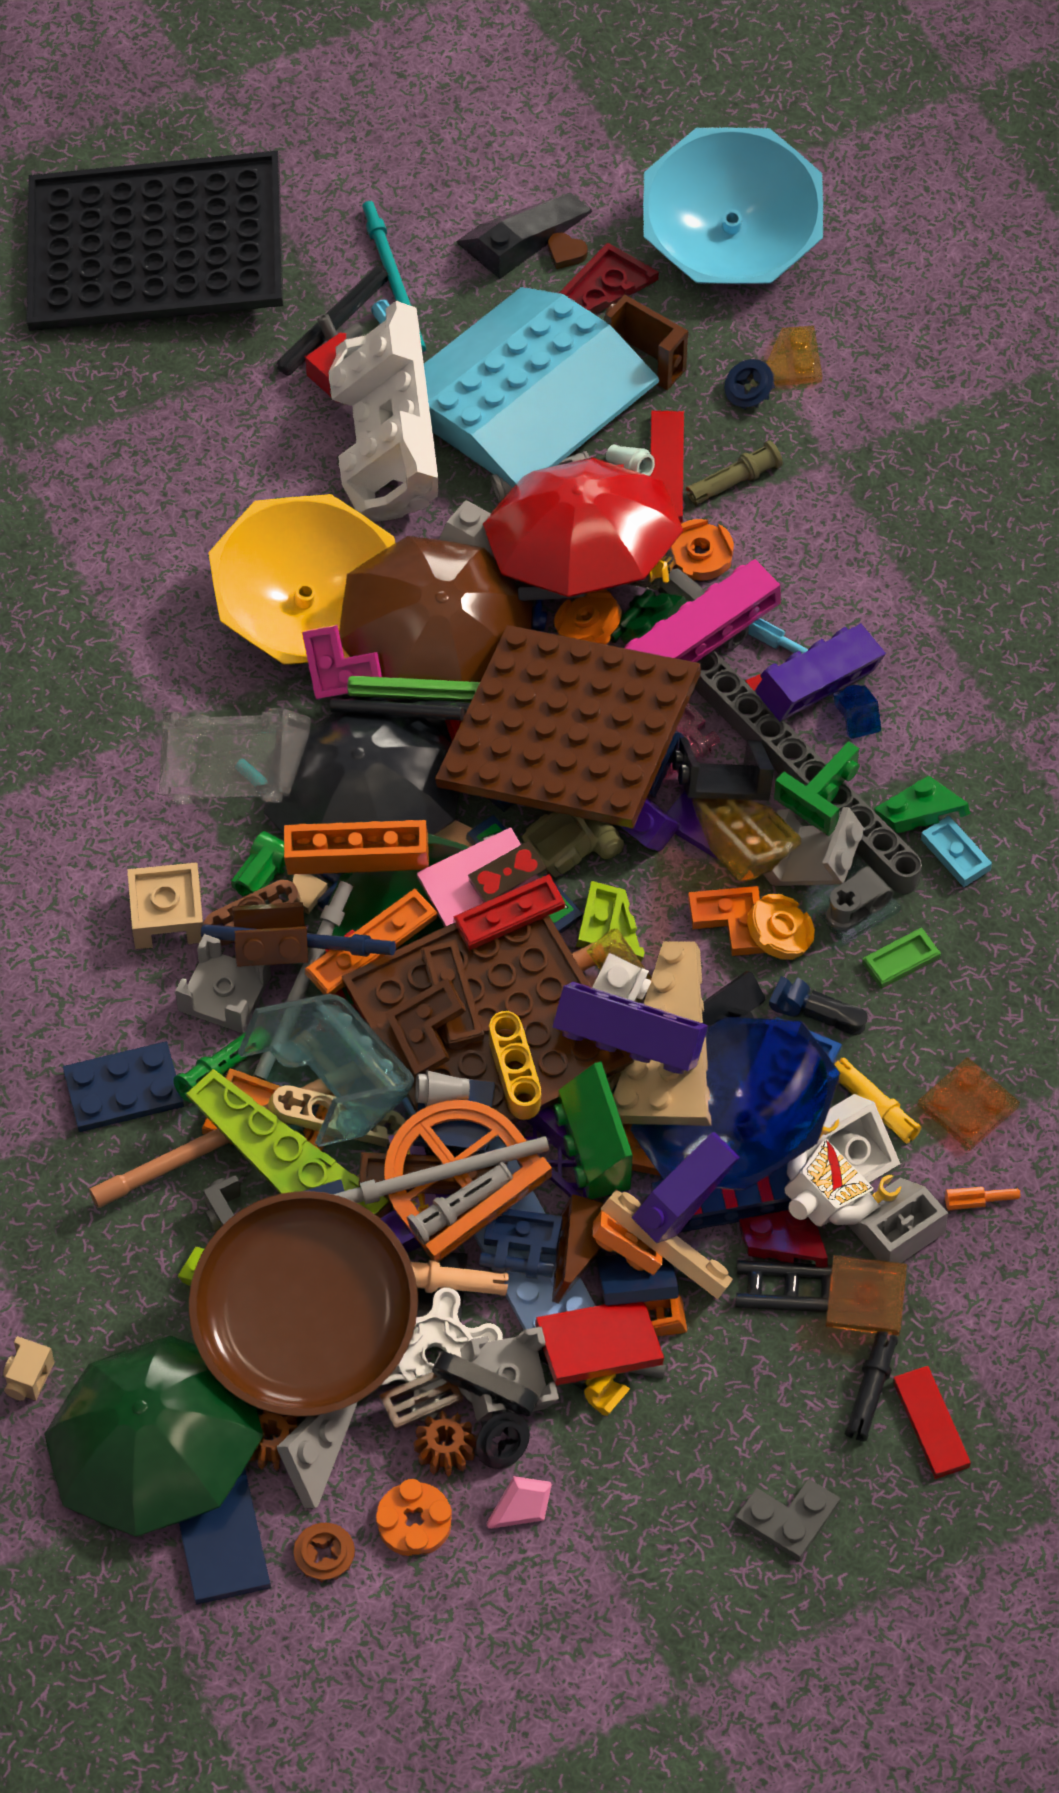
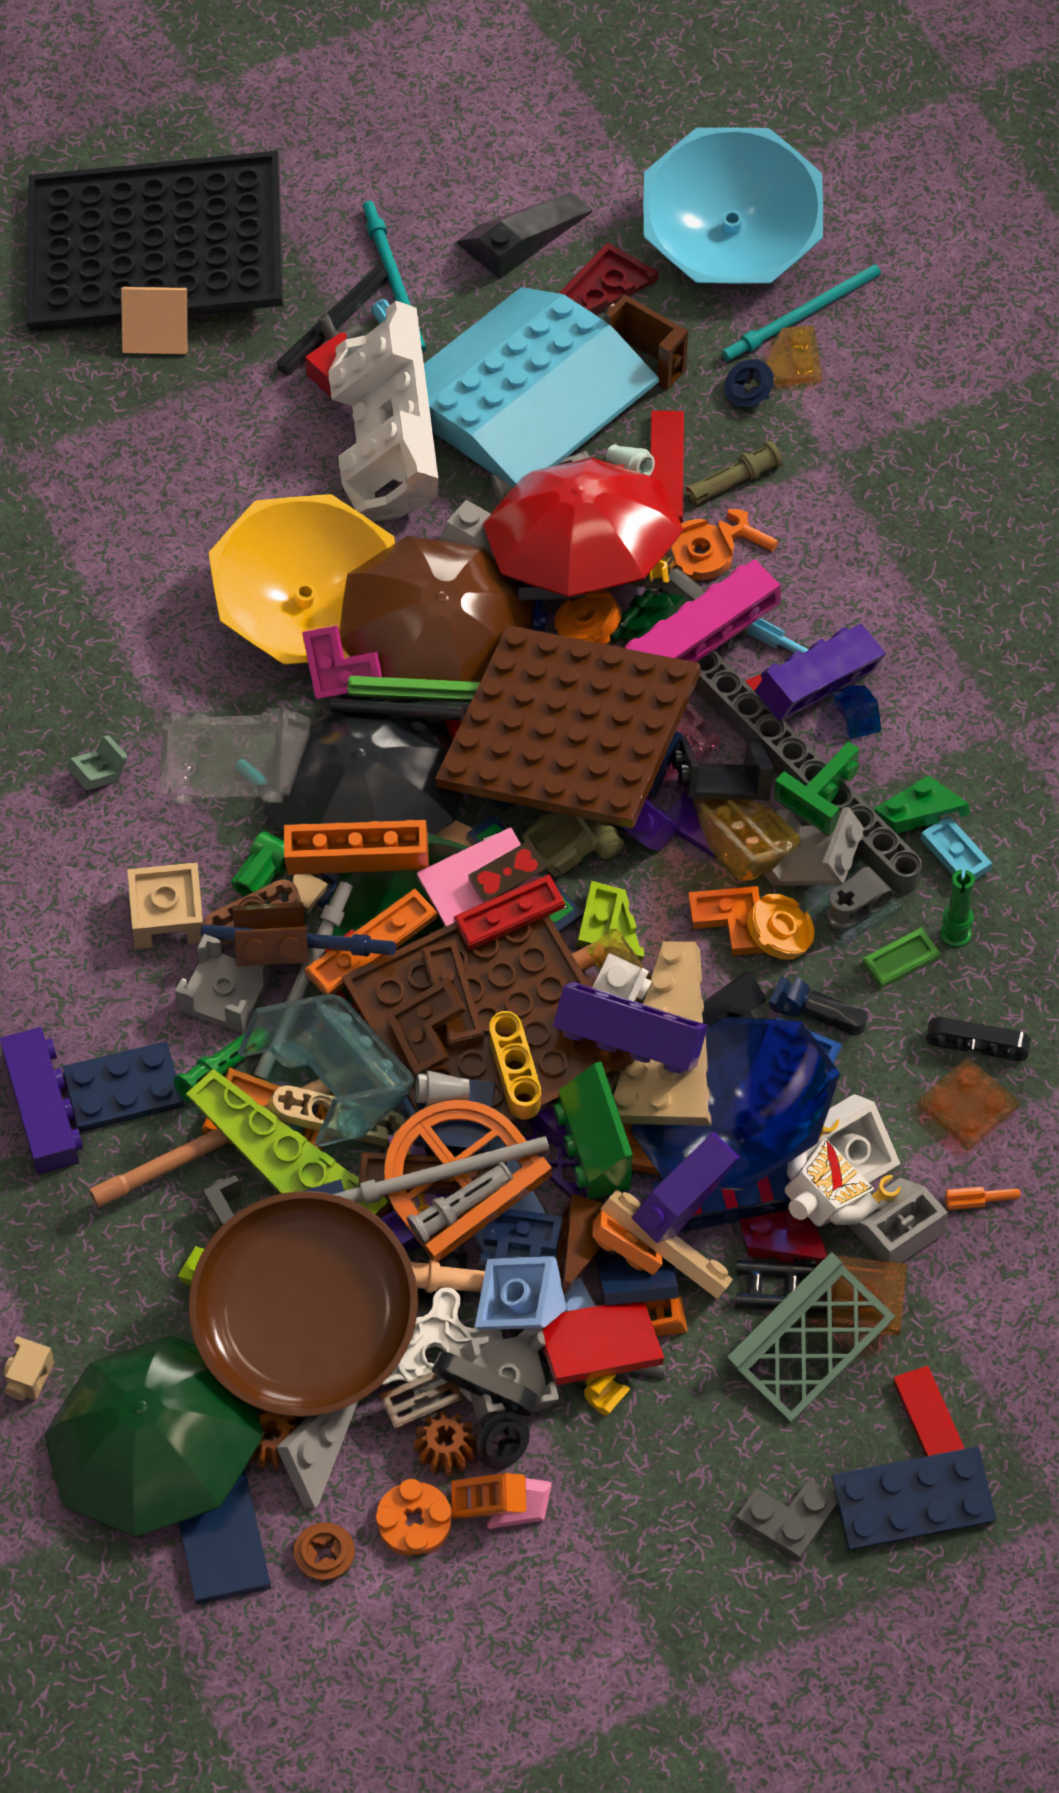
reddish brown tile [548,232,588,269] -> none
yellow pin [829,1058,921,1144] -> none
black pin [844,1331,899,1442] -> none
none -> dark purple brick [0,1027,83,1174]
none -> sand green bracket [67,735,127,790]
none -> light nougat tile [121,287,188,354]
none -> orange slope [451,1473,527,1519]
none -> light blue slope [475,1256,566,1330]
none -> orange bar [718,509,778,552]
none -> teal bar [721,264,881,362]
none -> sand green fence [727,1252,896,1423]
none -> dark blue plate [831,1446,996,1551]
none -> black beam [926,1017,1031,1061]
none -> green pin [940,869,975,948]

